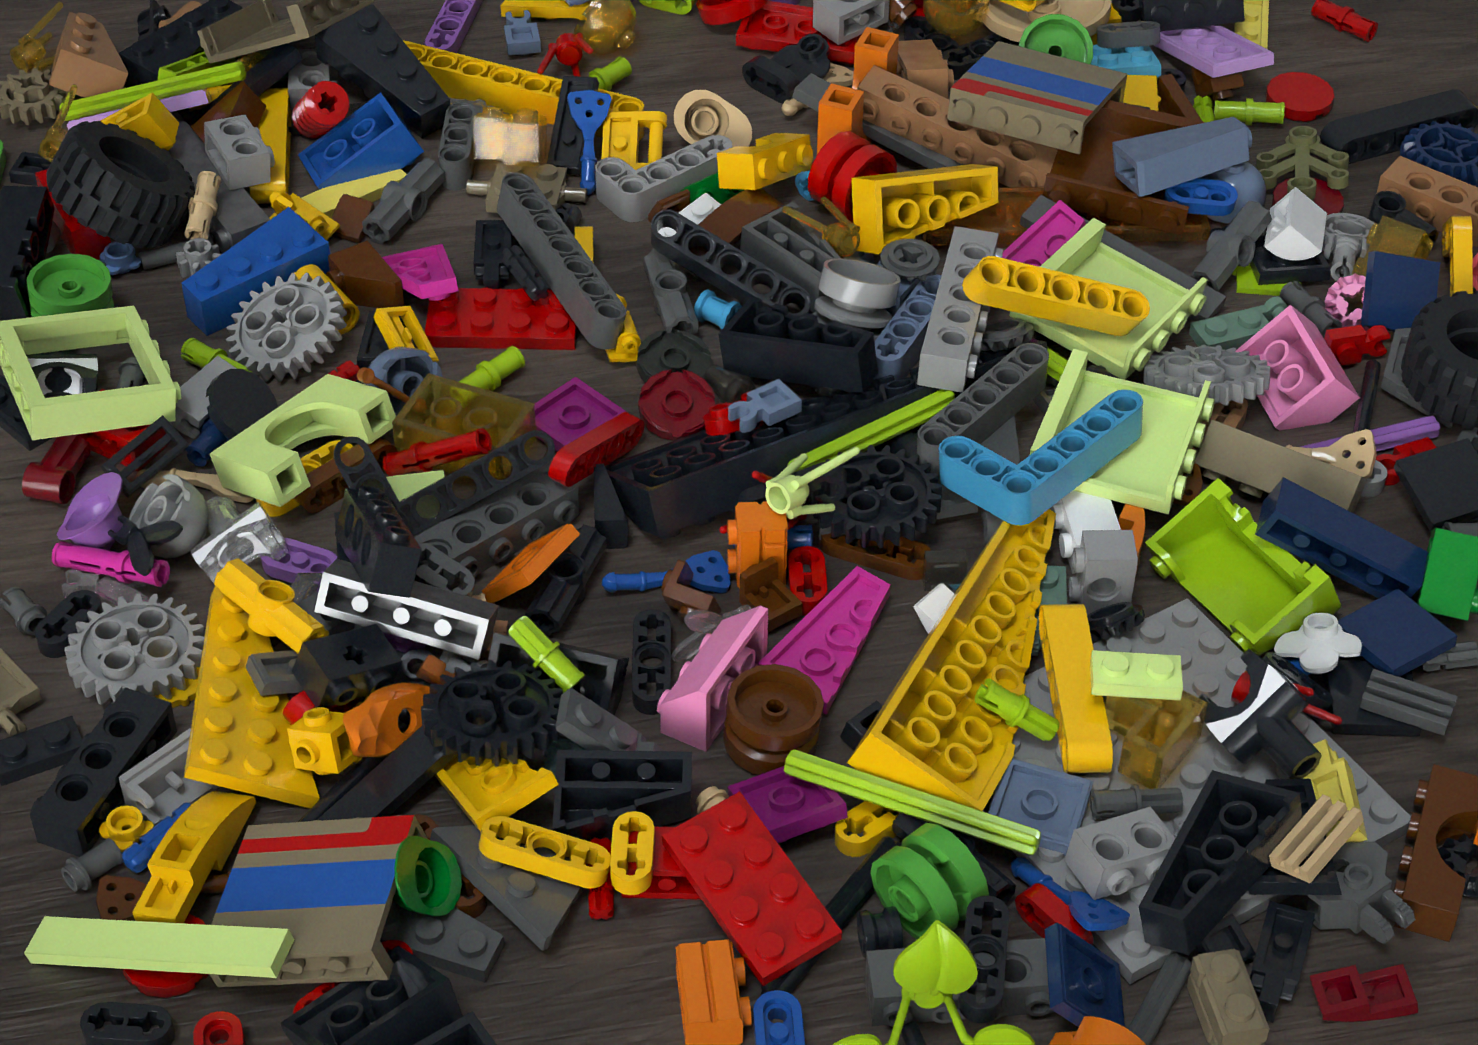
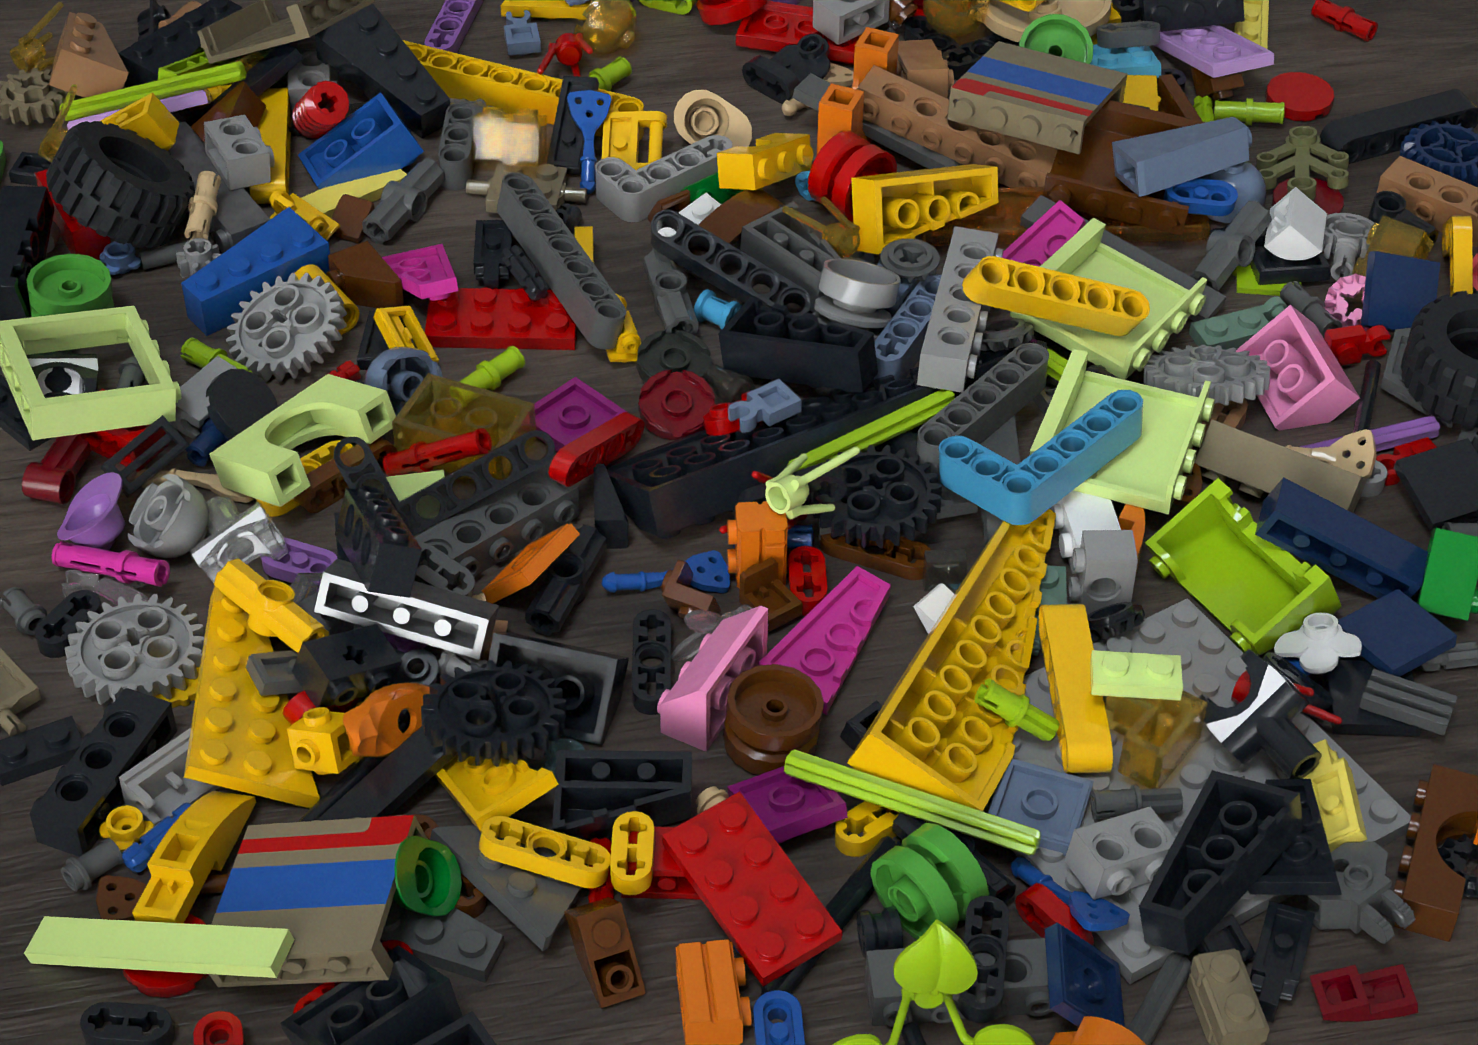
black piece [108,515,183,576] -> none
dark orange hinge [357,367,422,412] -> none
dark orange tile [416,655,455,684] -> none
lime axle [508,616,585,693] -> none
dark grey hinge [555,688,664,751] -> none
tan tile [1269,794,1364,883] -> none
none -> reddish brown slope [564,897,646,1008]

